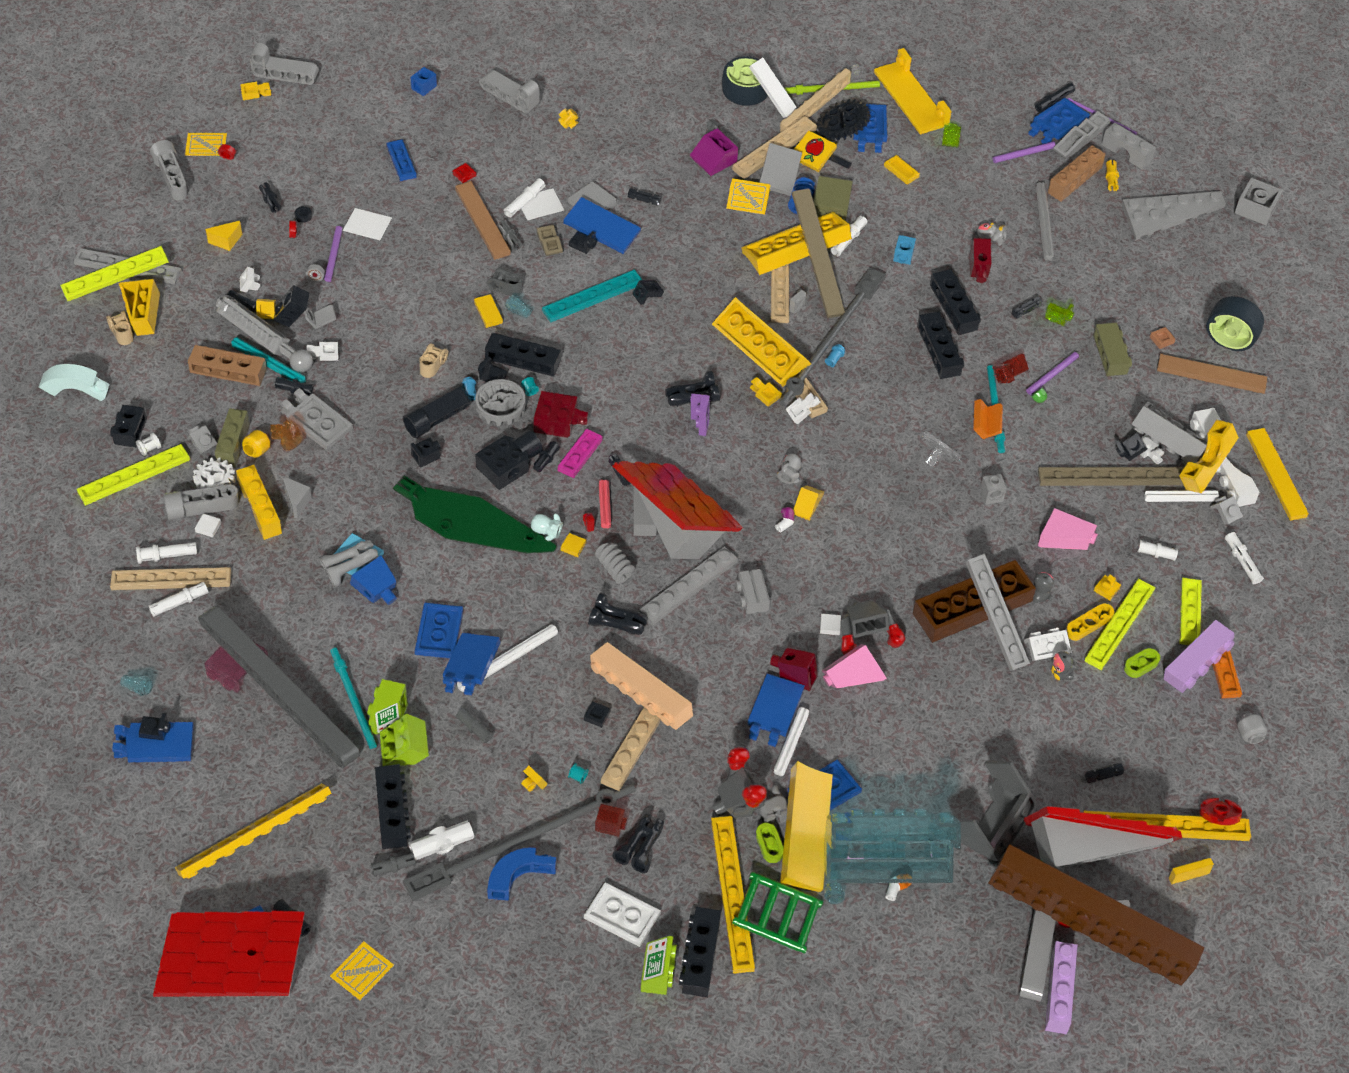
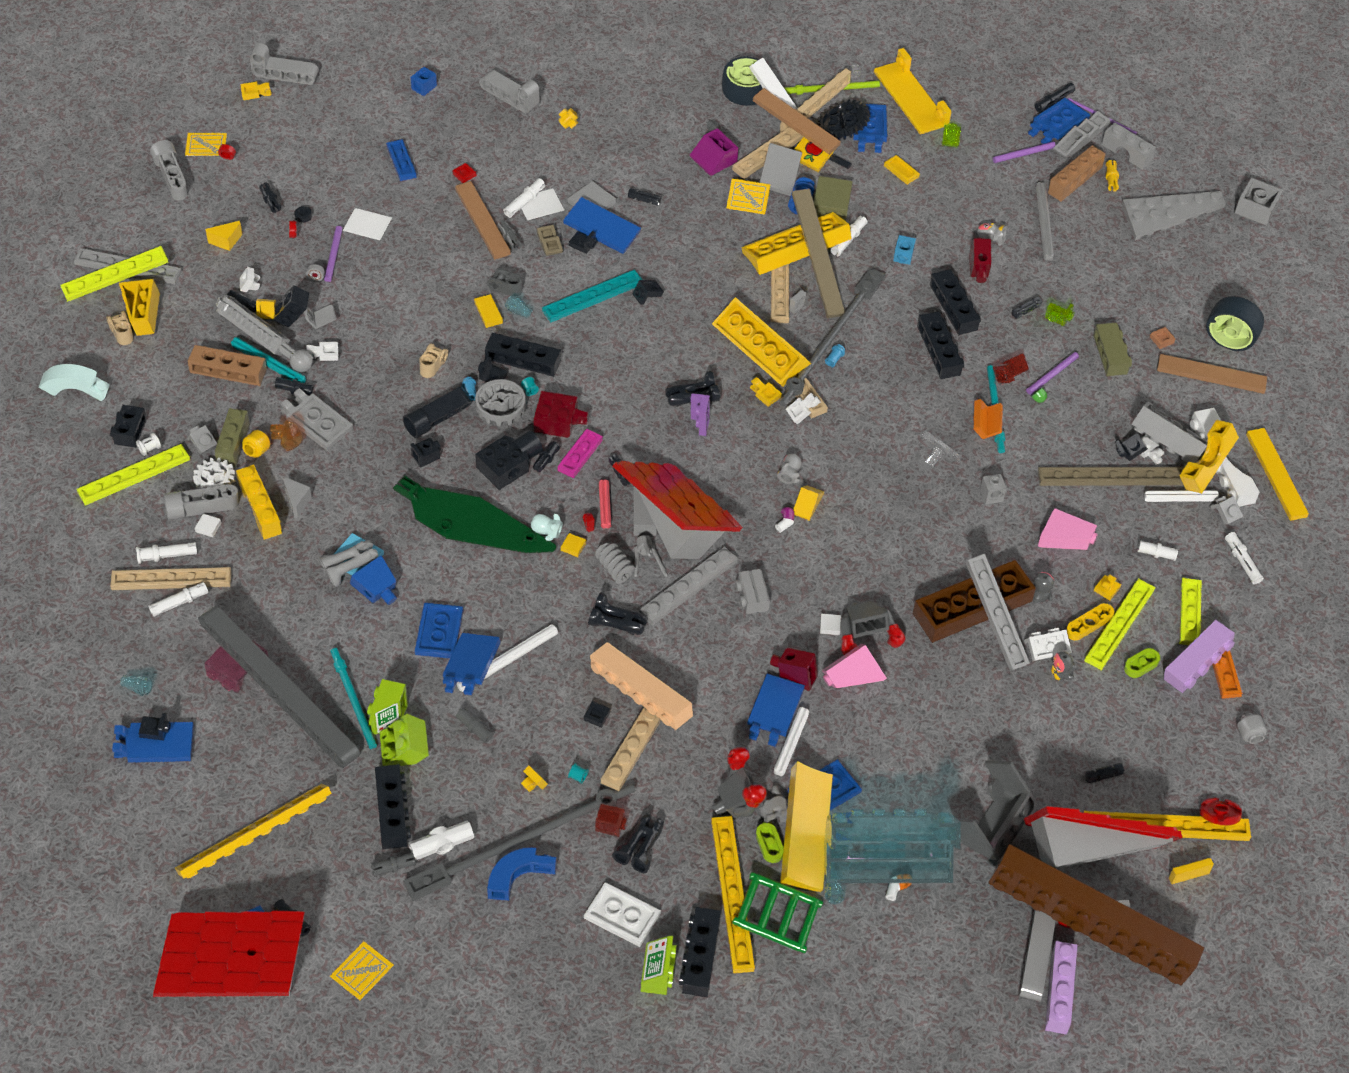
none -> light grey plant [633,535,668,577]
none -> medium nougat tile [753,88,841,155]

